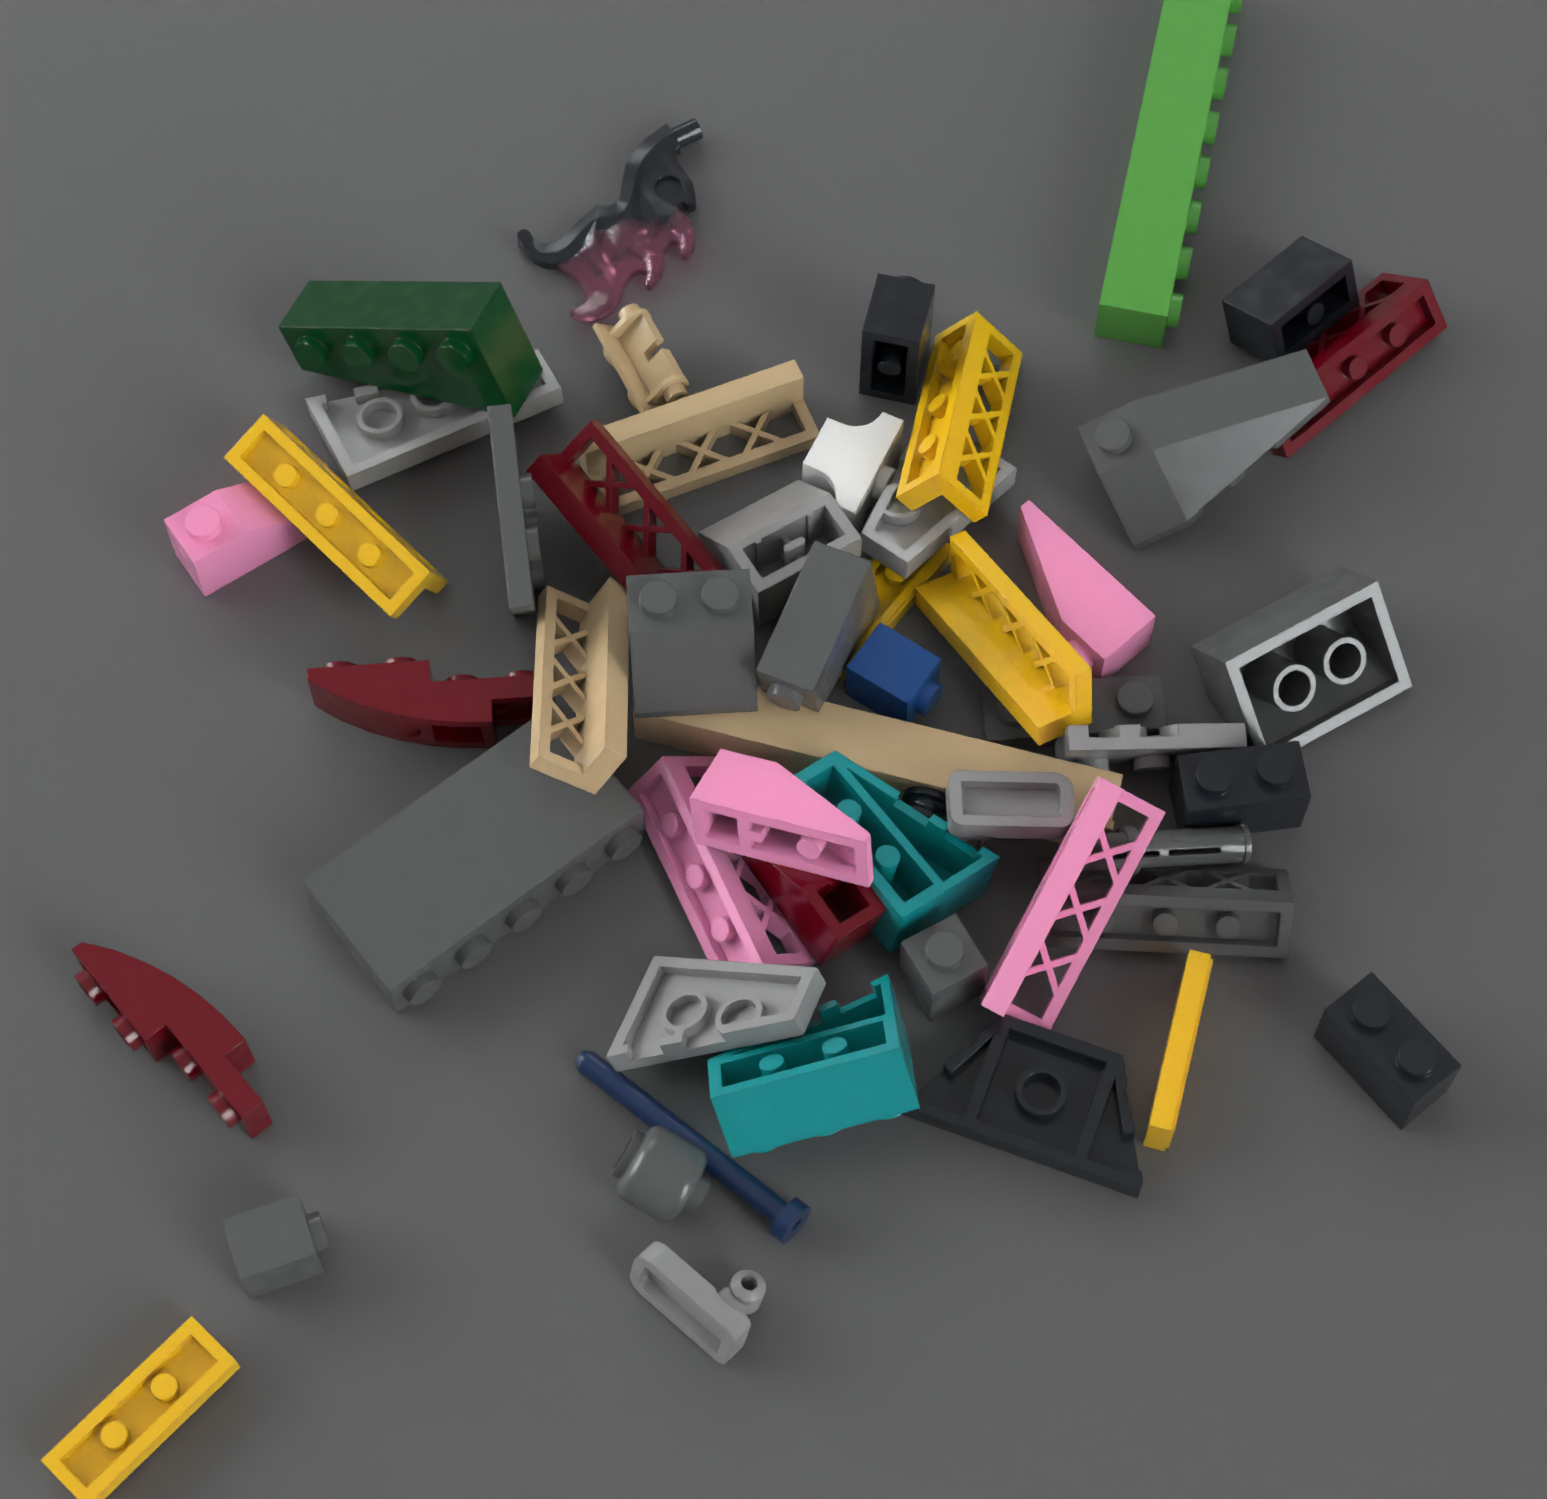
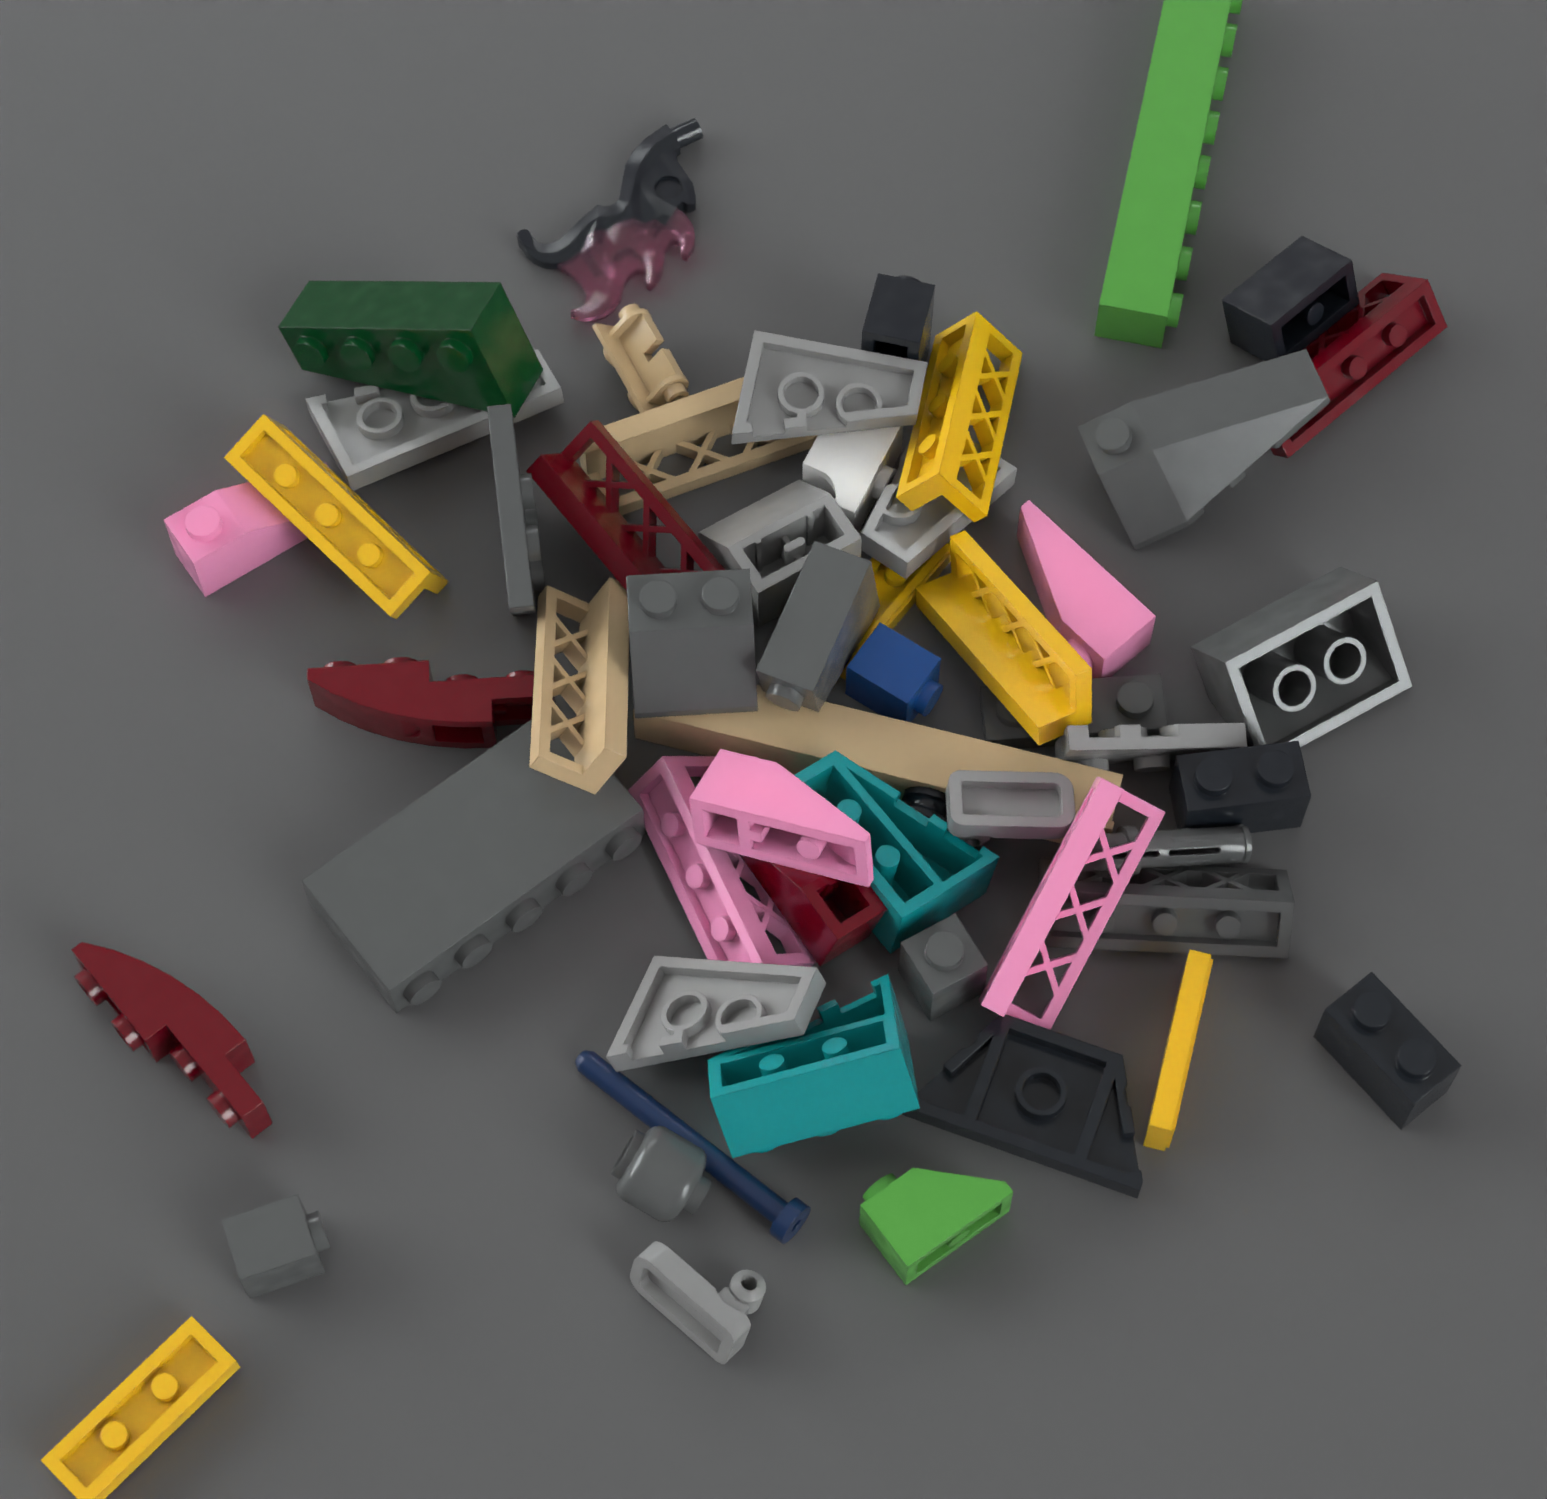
none -> light grey wing [731,330,928,444]
none -> bright green slope [859,1167,1013,1285]

